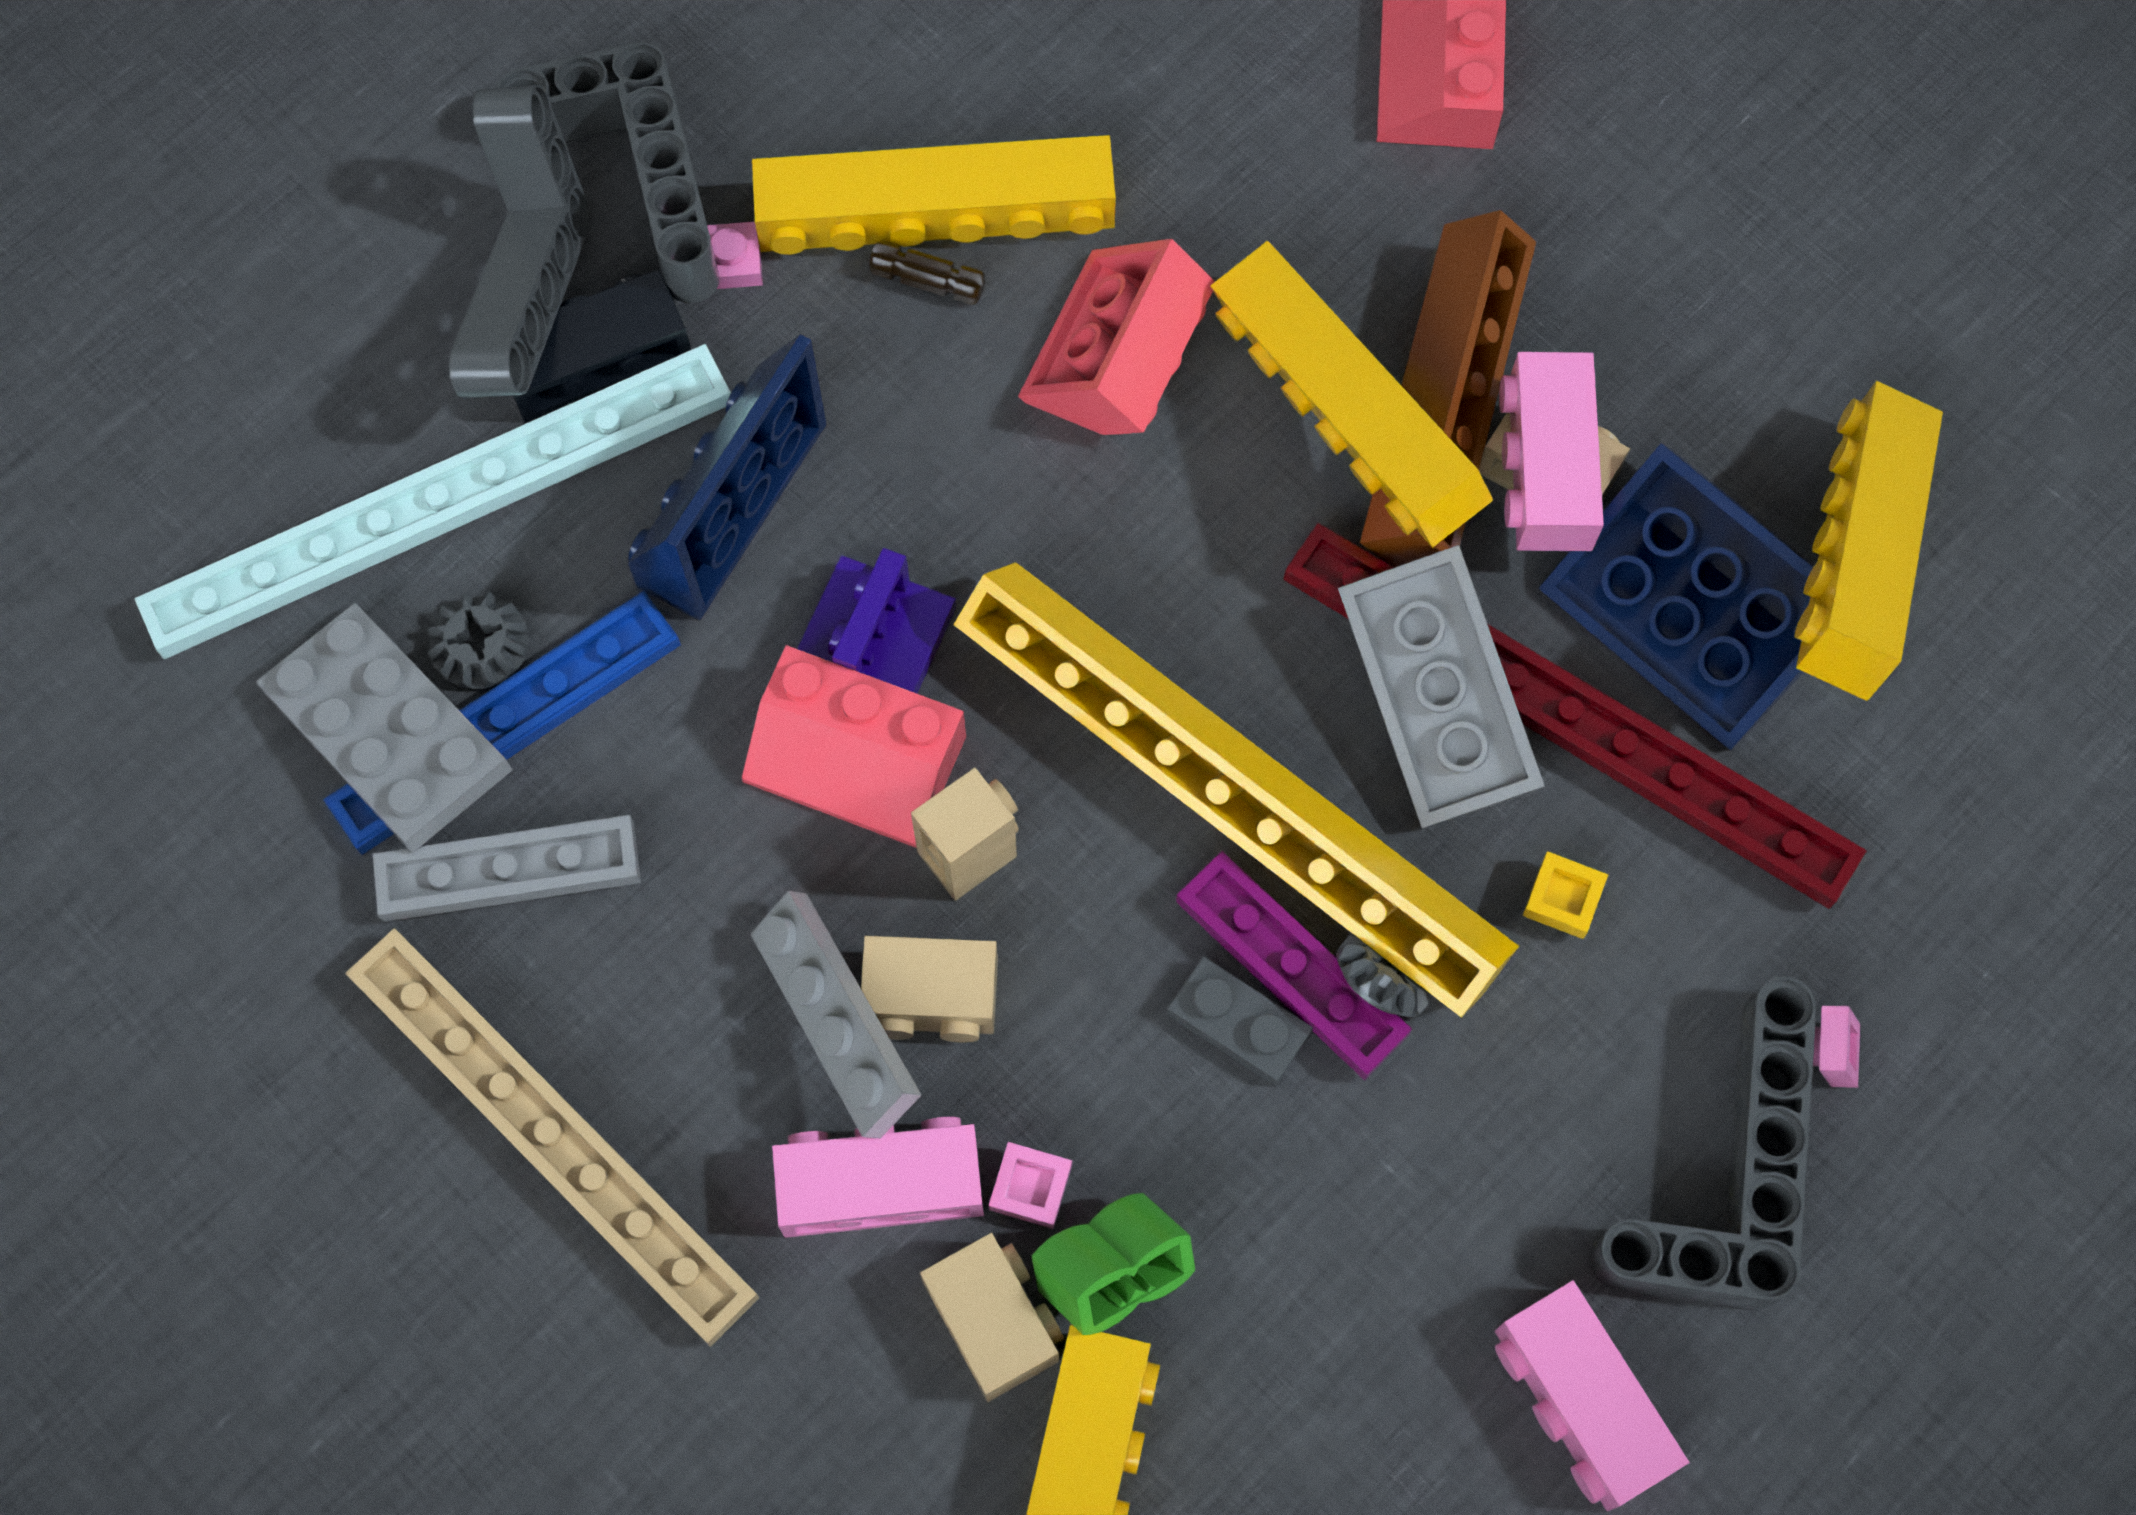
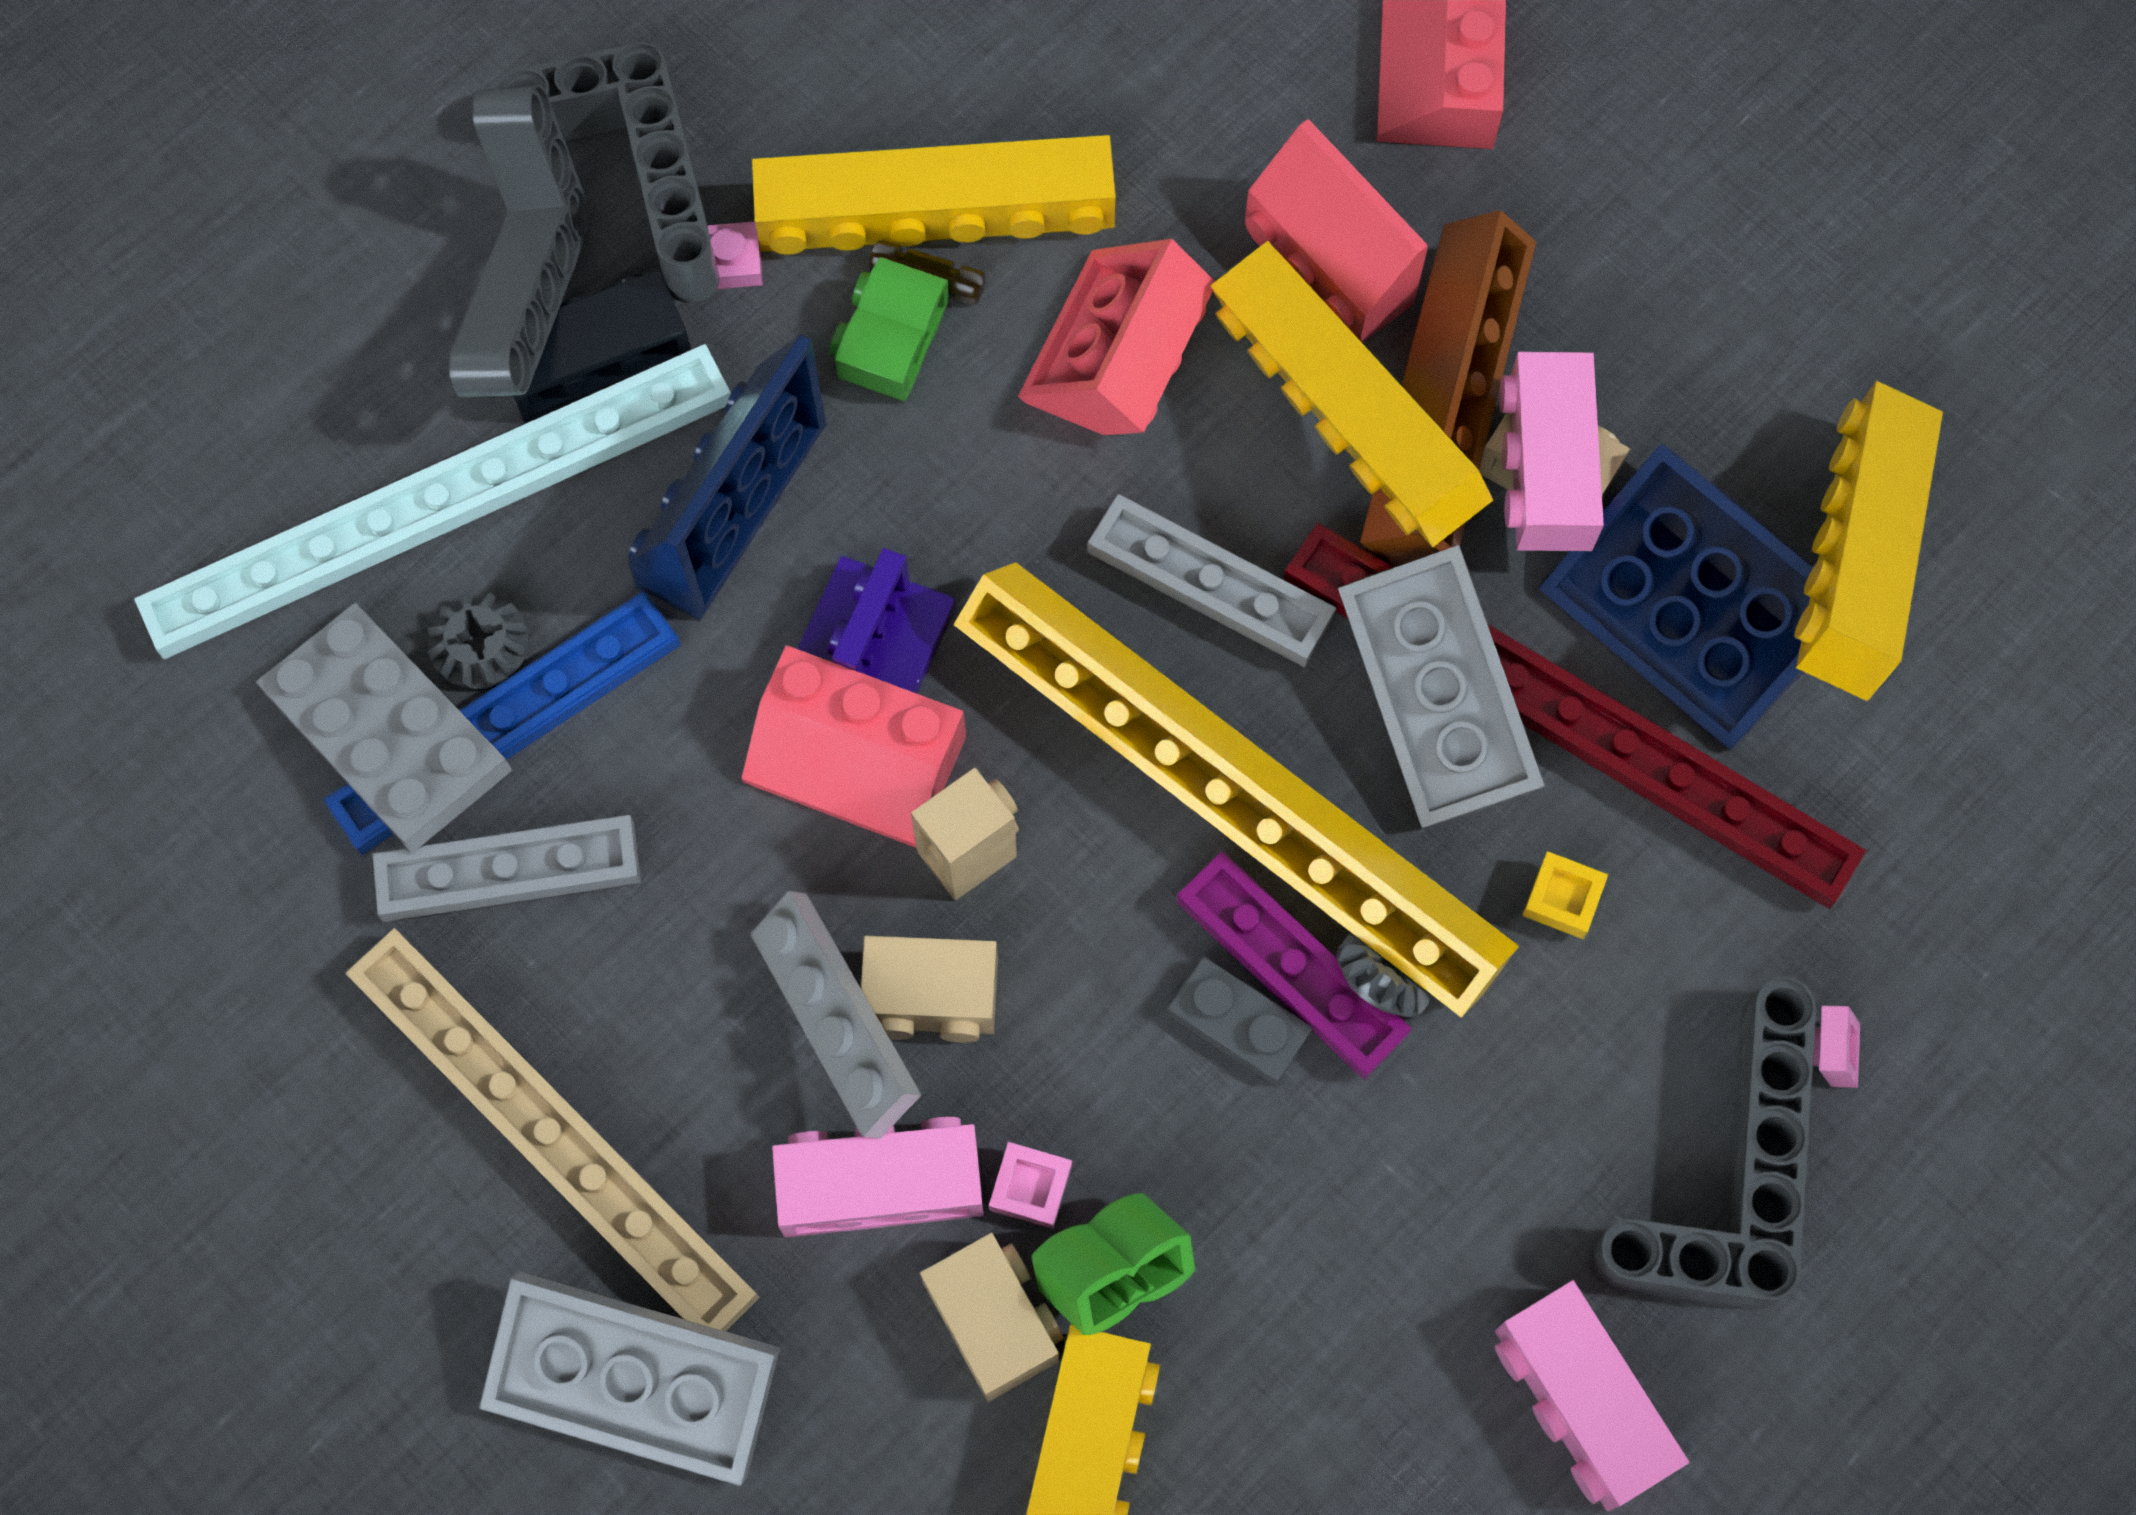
none -> light grey plate [479,1272,780,1486]
none -> bright green brick [829,257,949,402]
none -> light grey plate [1087,494,1336,668]
none -> coral slope [1245,119,1428,343]

